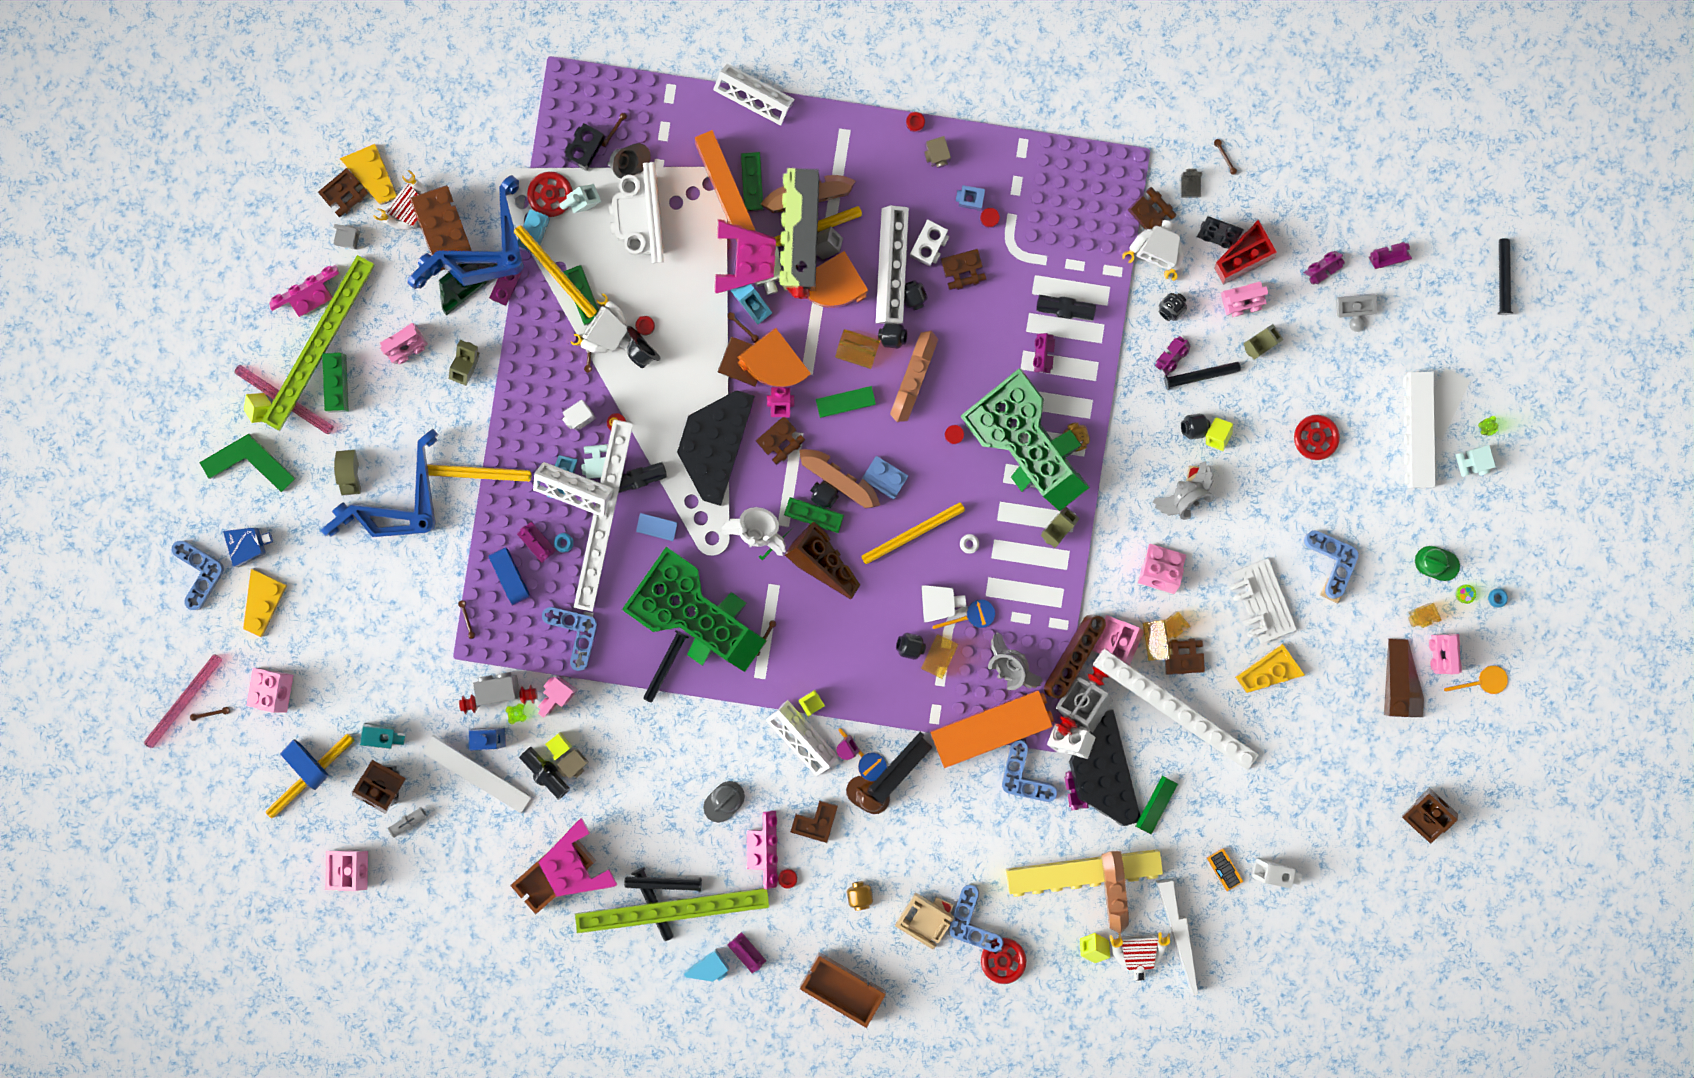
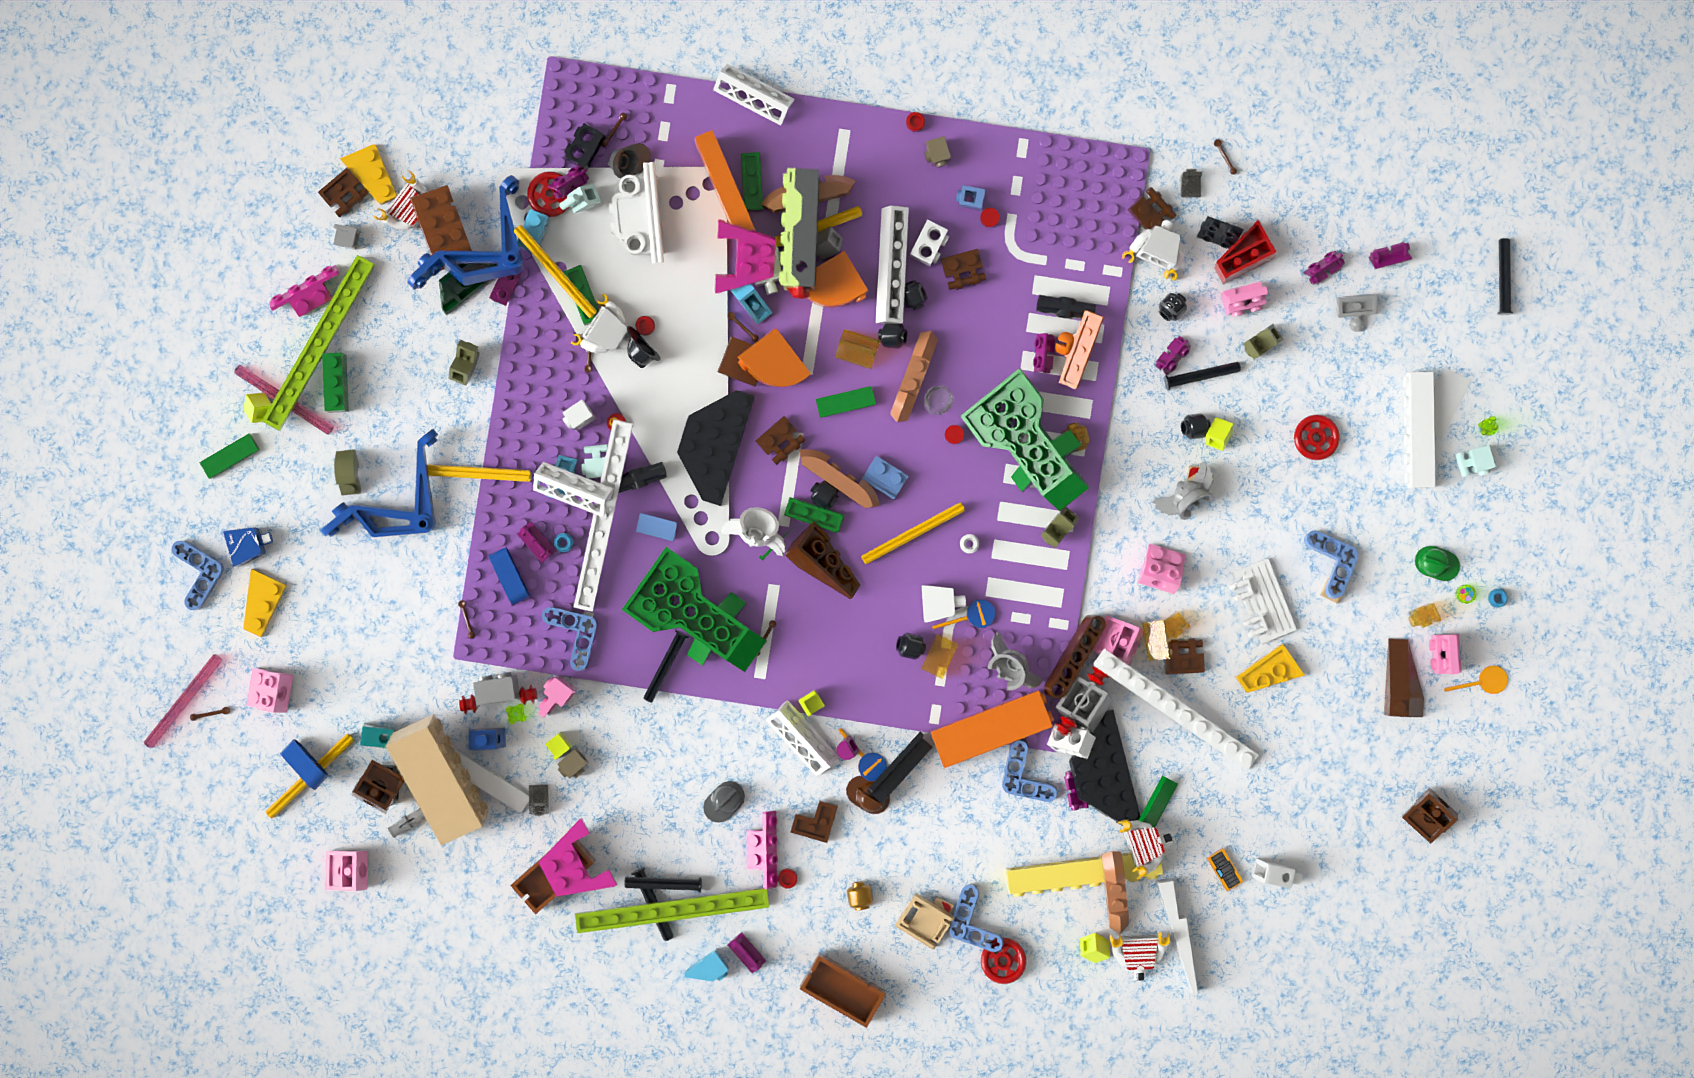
green tile [239,438,296,492] -> none
bright pink brick [380,323,428,365] -> none
black piece [519,747,570,800] -> none
dark pink brick [767,387,794,417] -> none
none -> tan brick [386,714,488,845]
none -> clear smoke bracket [529,785,549,816]
none -> magenta hinge [548,166,589,199]
none -> clear hair [924,385,954,415]
none -> plate [1055,310,1104,389]
none -> torso [1118,820,1173,880]

